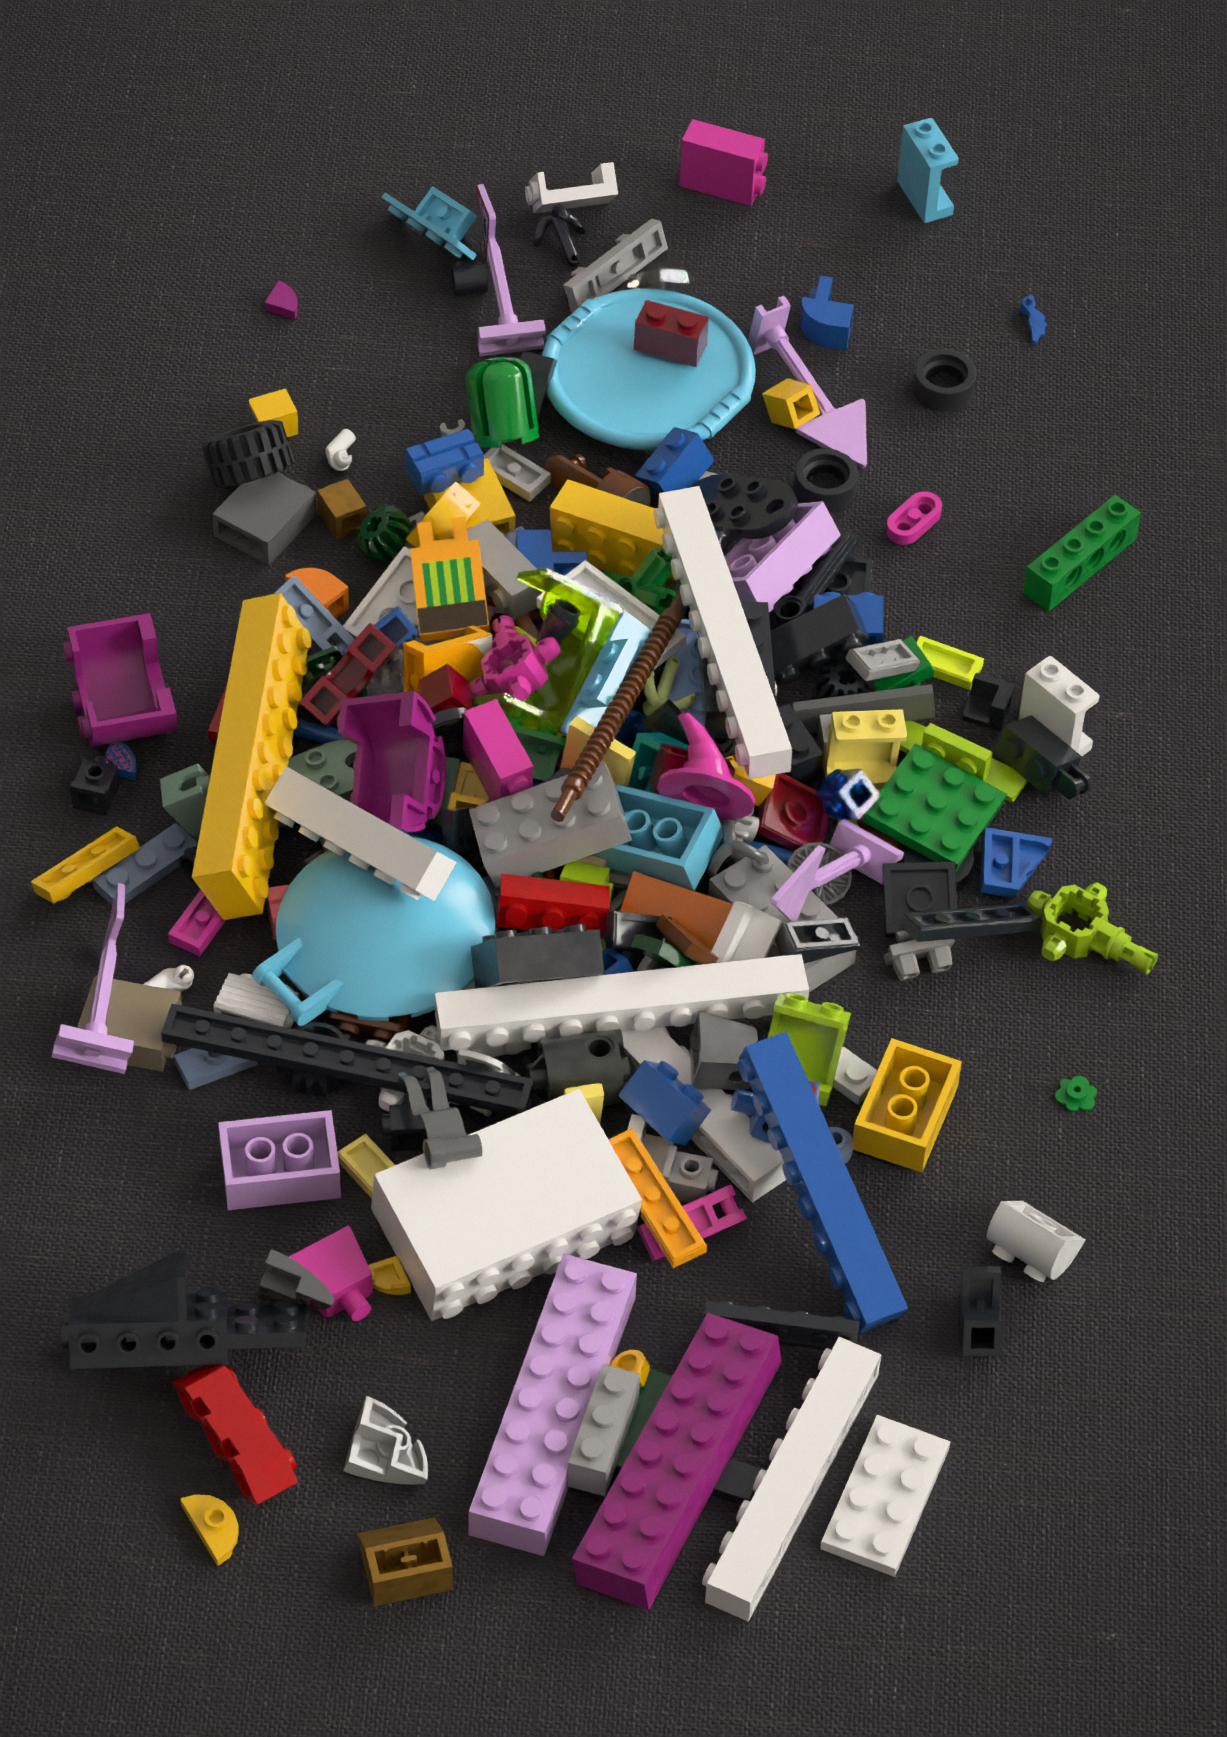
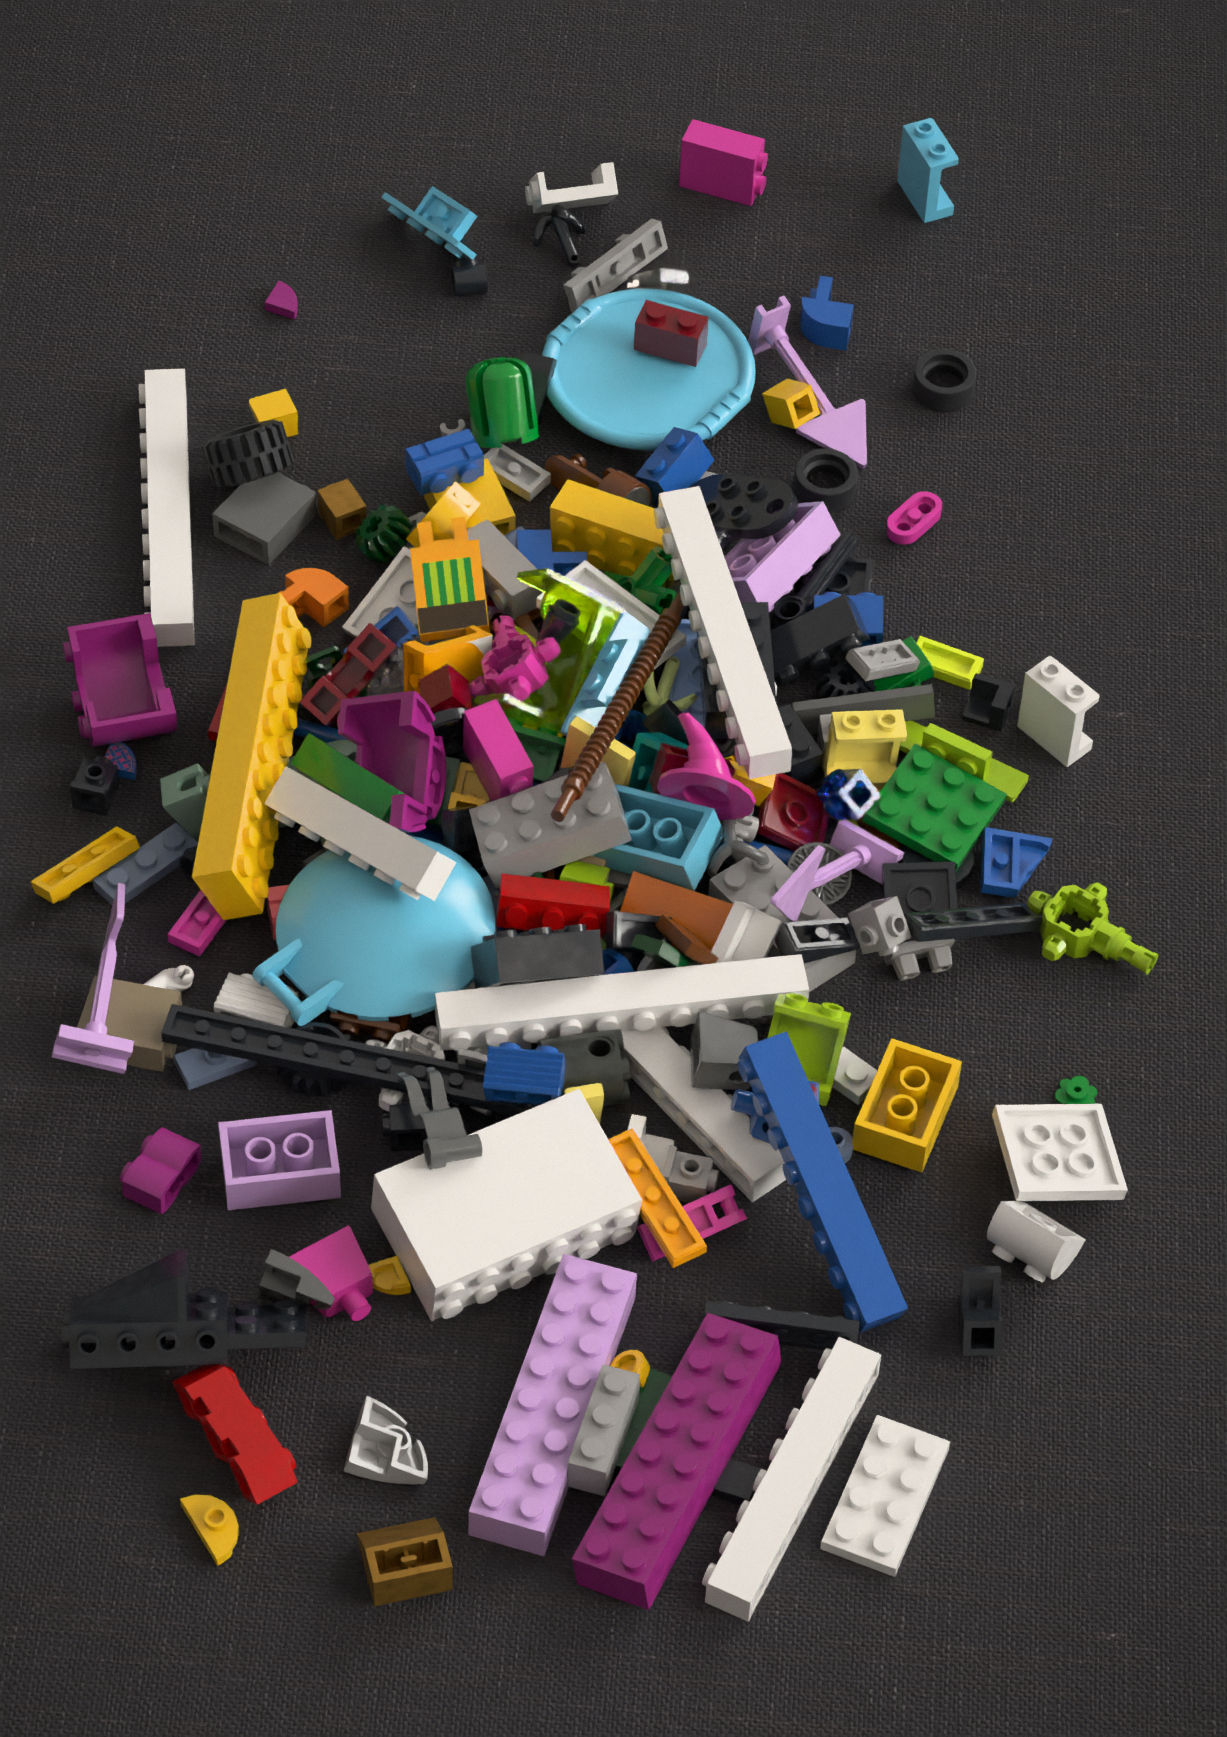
sand blue plate [274,575,355,666] -> none
white arm [325,429,356,471] -> none
light yellow tile [337,1134,395,1198] -> none
lavender piece [477,184,546,356] -> none
blue brick [618,1060,711,1145] -> none
black brick [993,715,1092,799] -> none
blue piece [1019,295,1048,344] -> none
green brick [1023,495,1141,612] -> none
none -> magenta brick [120,1127,202,1214]
none -> white brick [139,369,195,647]
none -> green tile [290,733,404,823]
none -> blue brick [483,1042,566,1105]
none -> light grey brick [848,896,912,956]
none -> white plate [992,1104,1128,1201]

